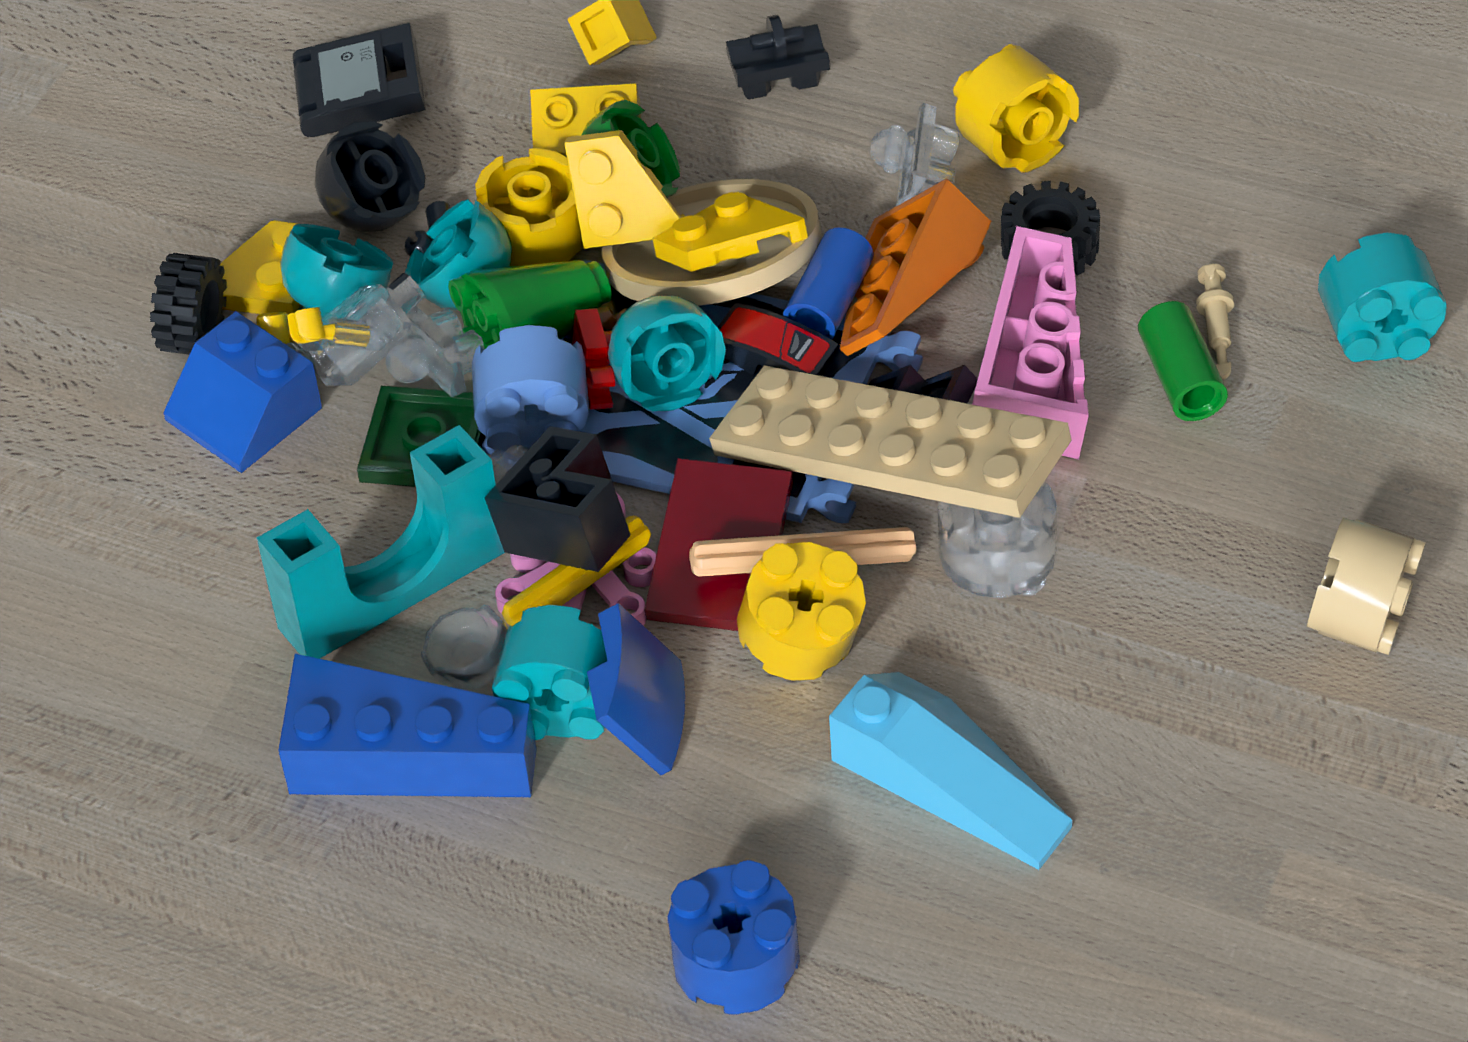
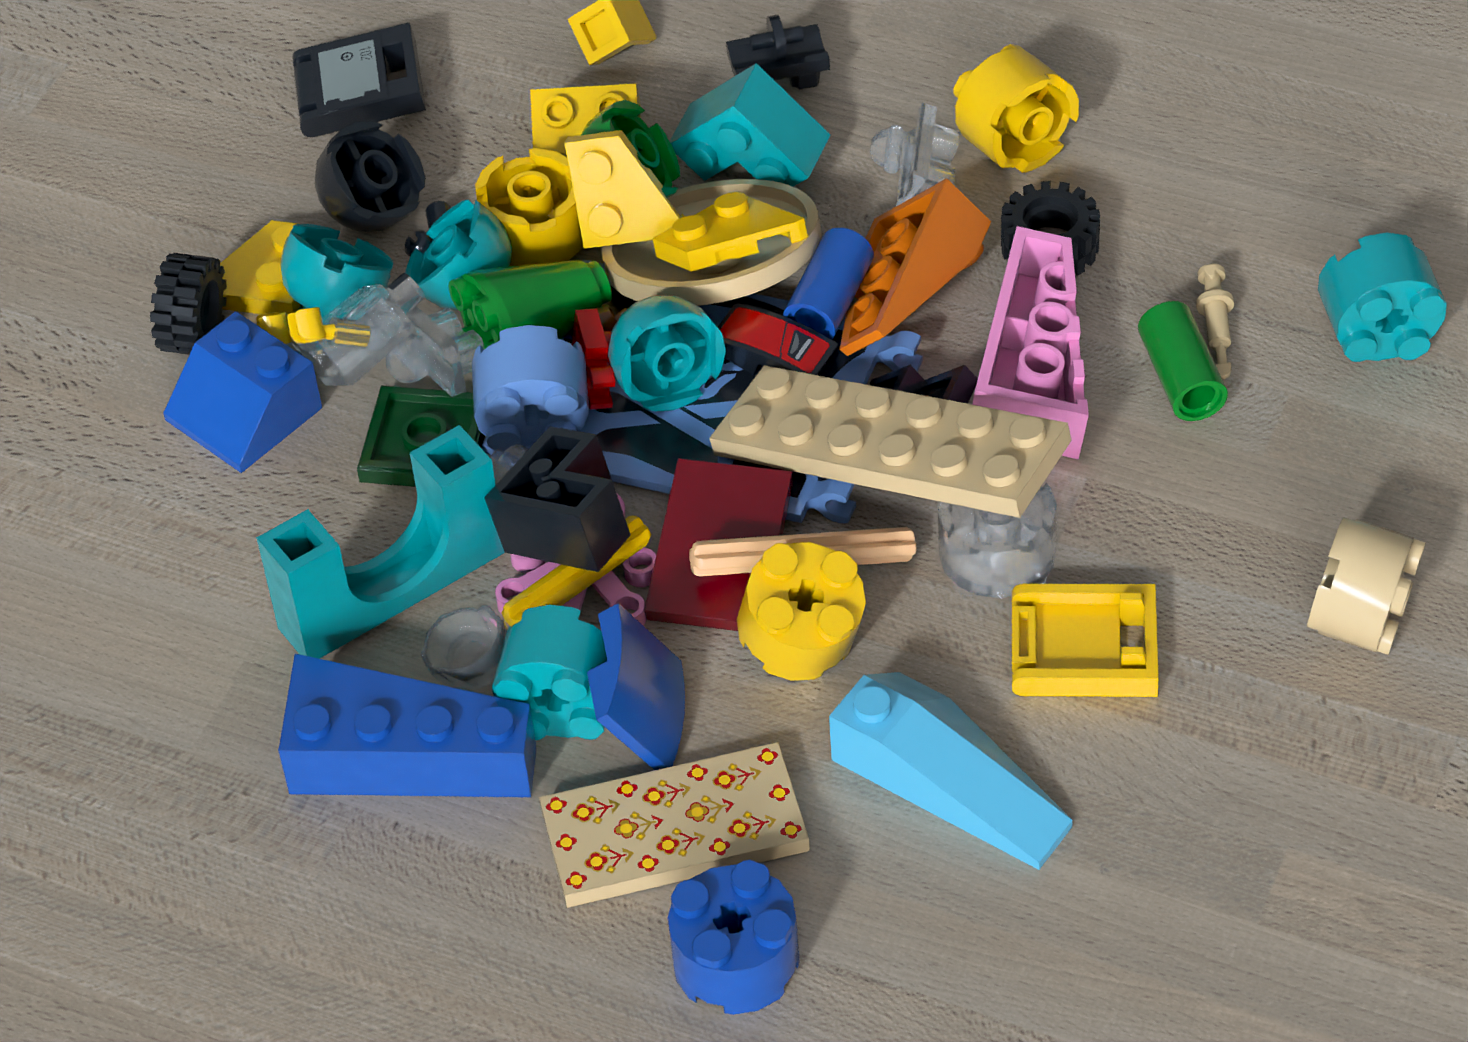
none -> tan tile [539,742,810,908]
none -> teal brick [670,63,831,186]
none -> yellow container [1012,584,1159,697]

